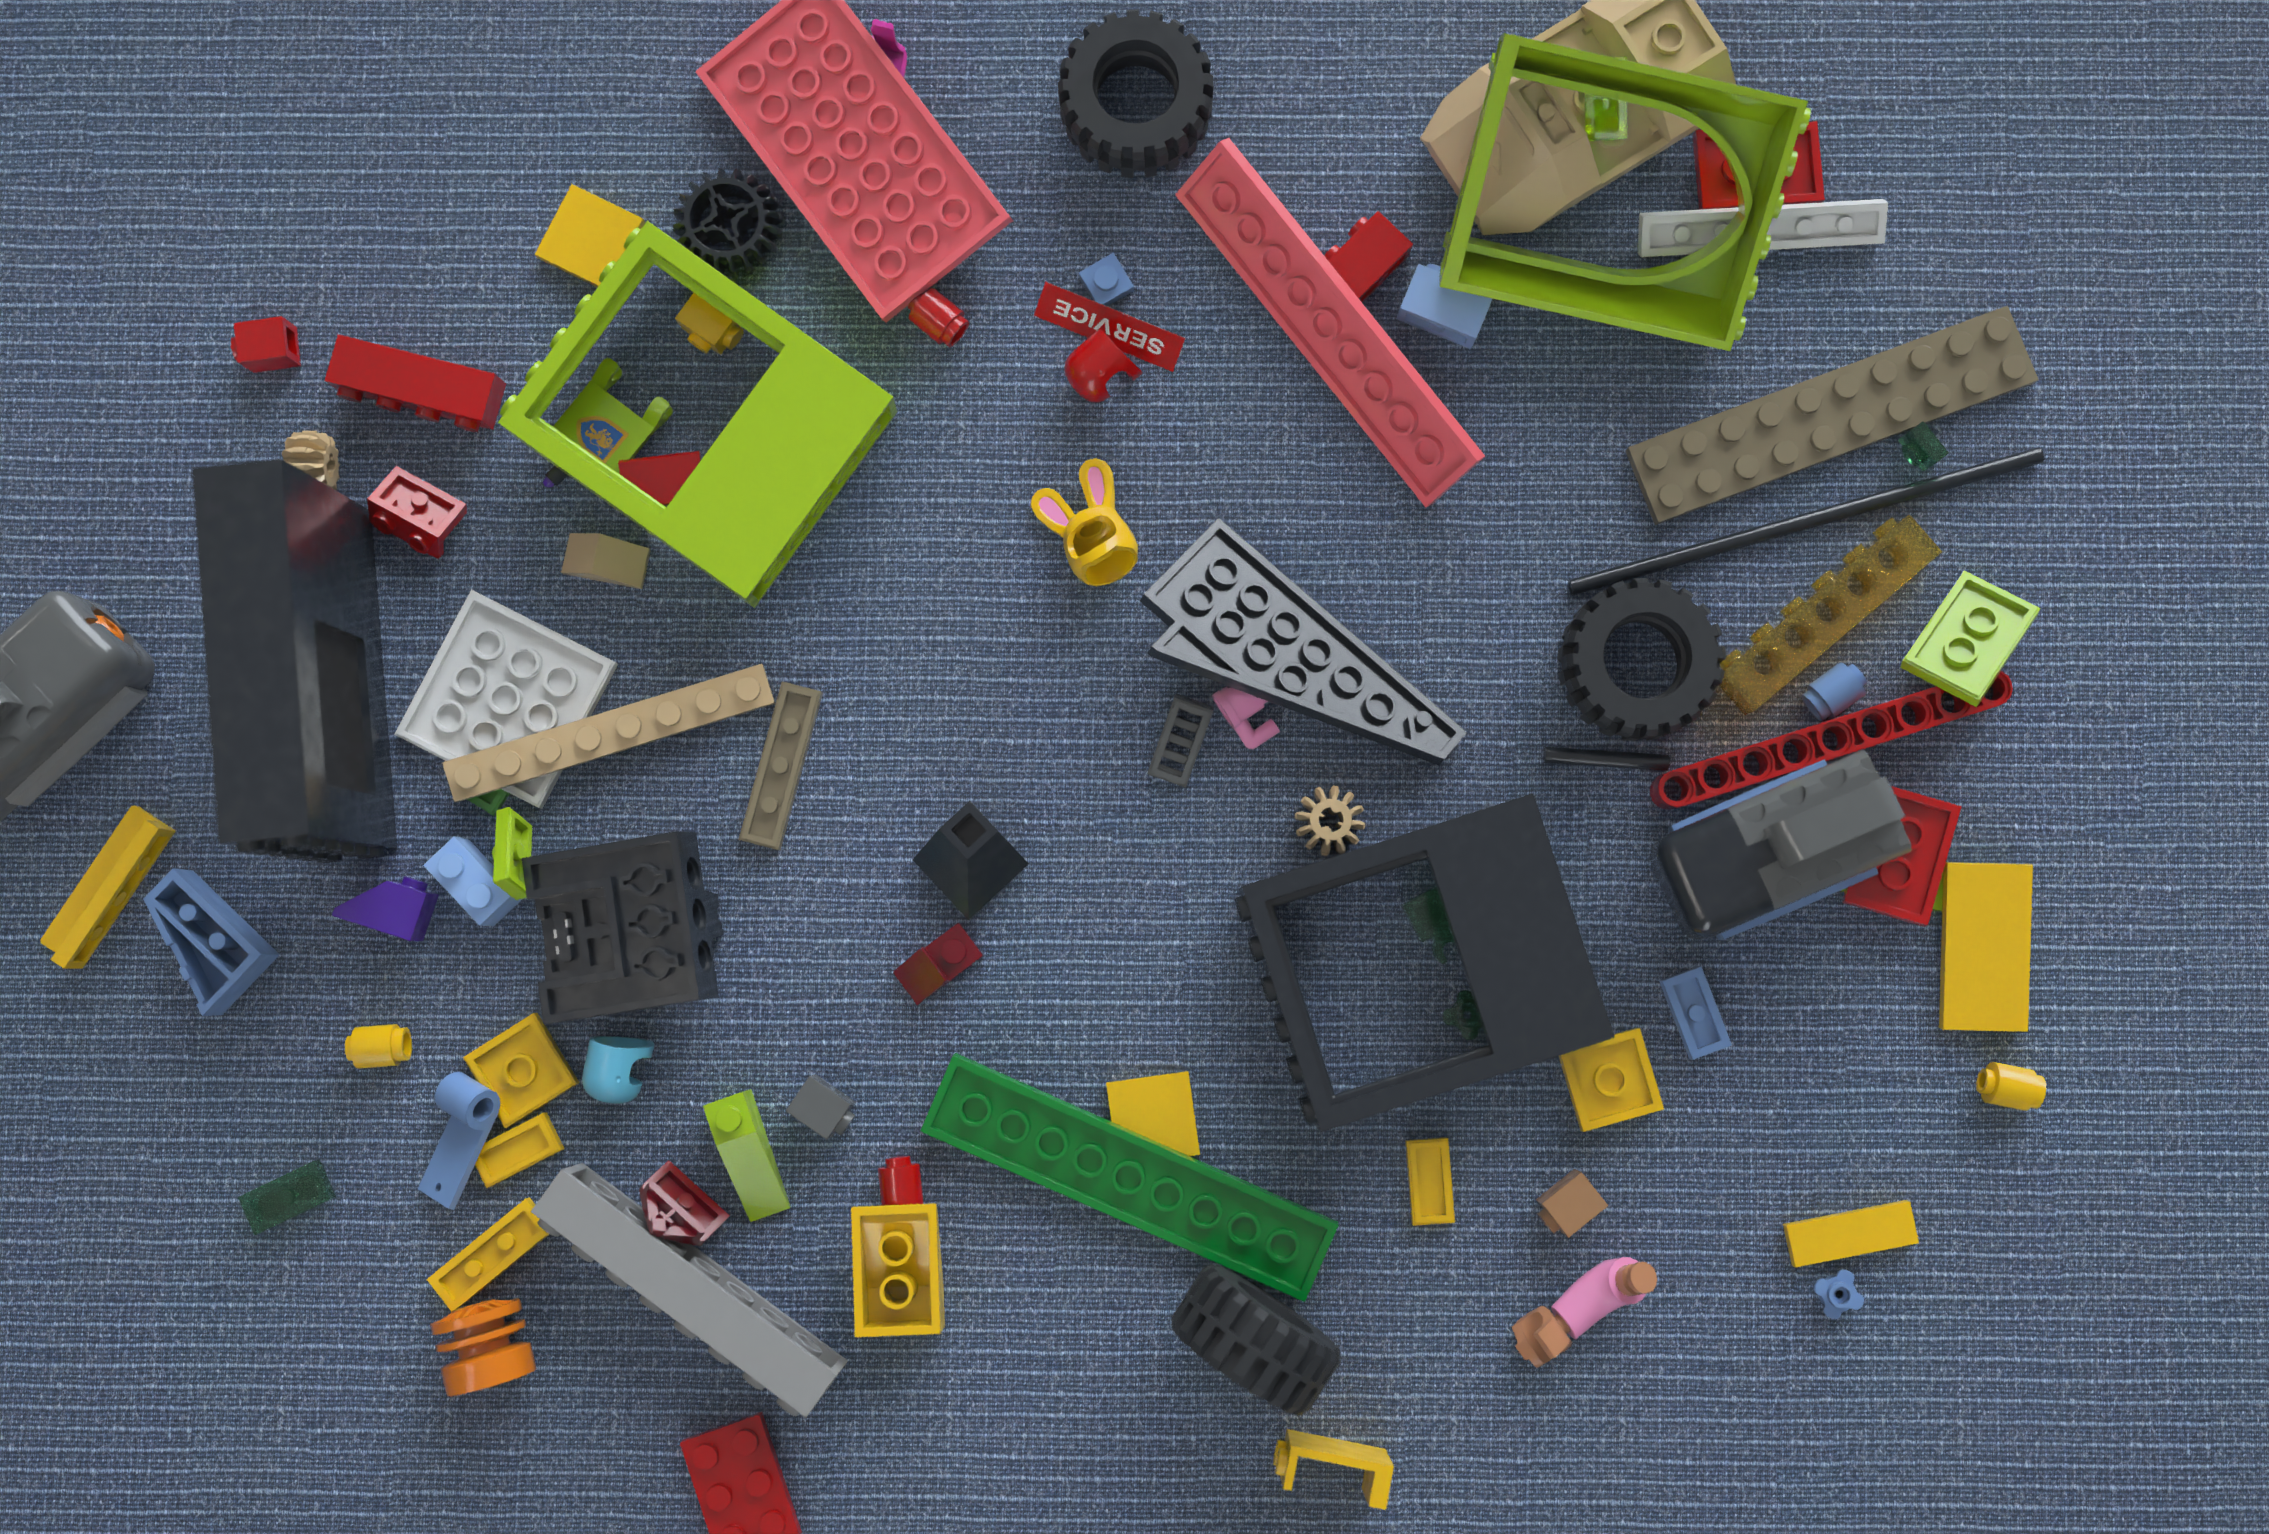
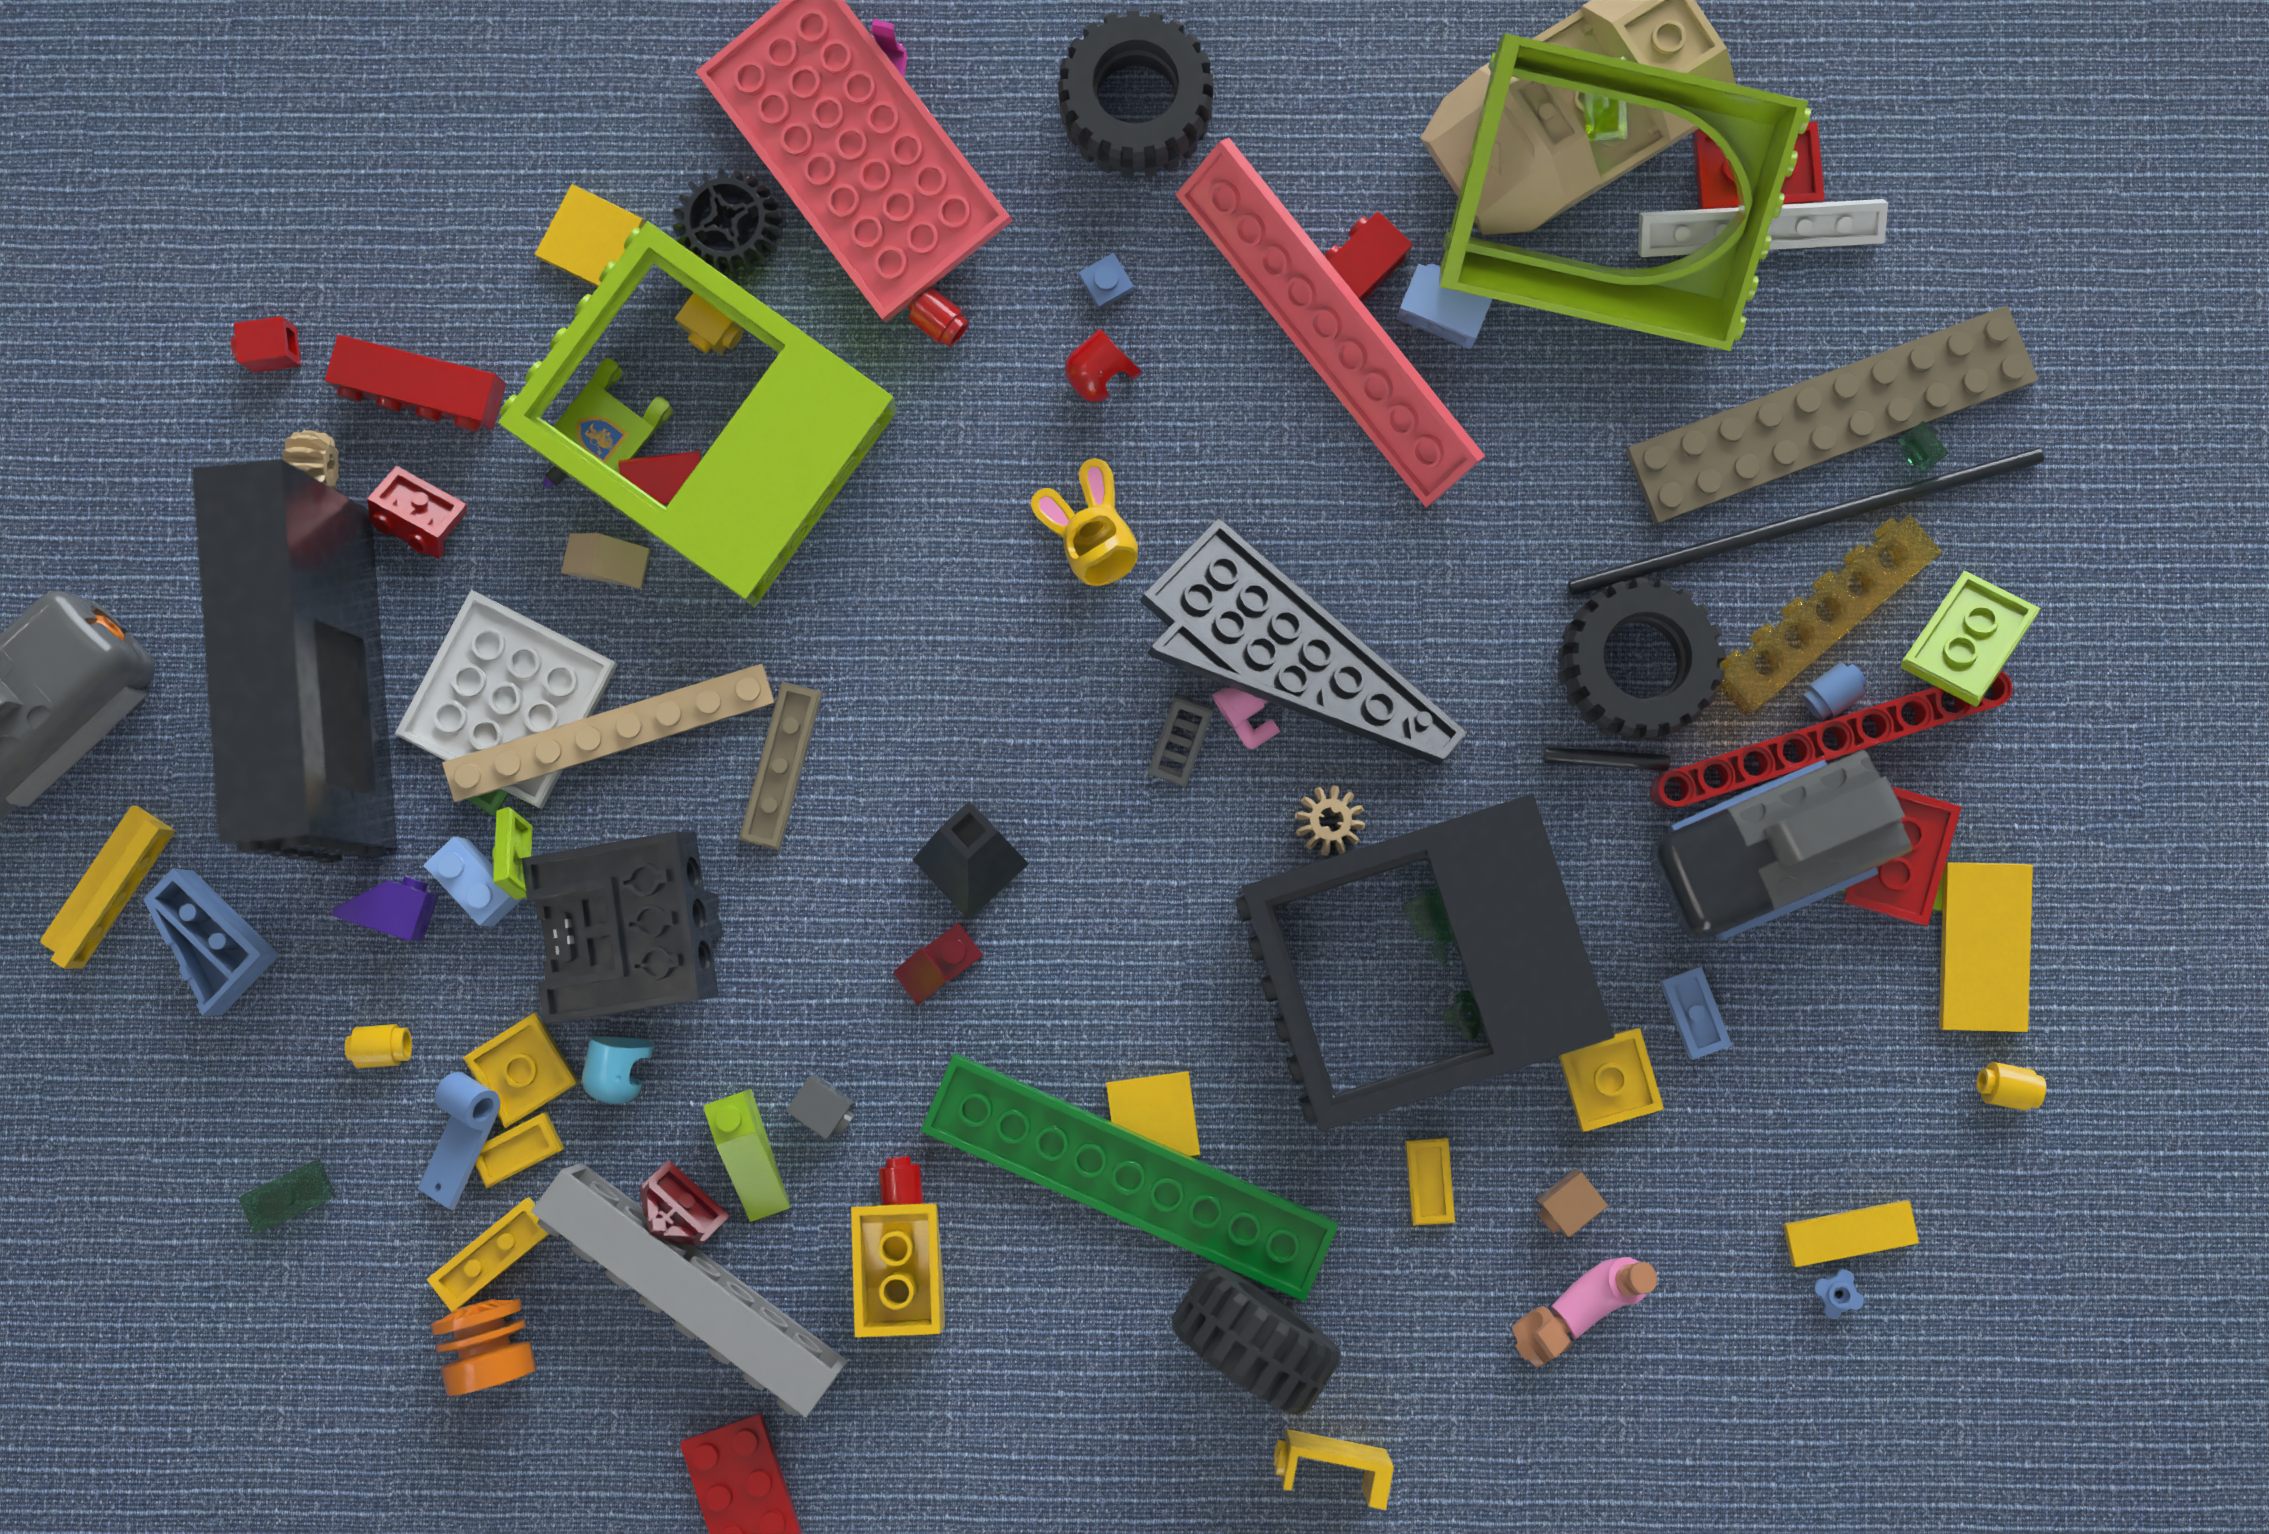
red sticker [1033,281,1186,372] -> none

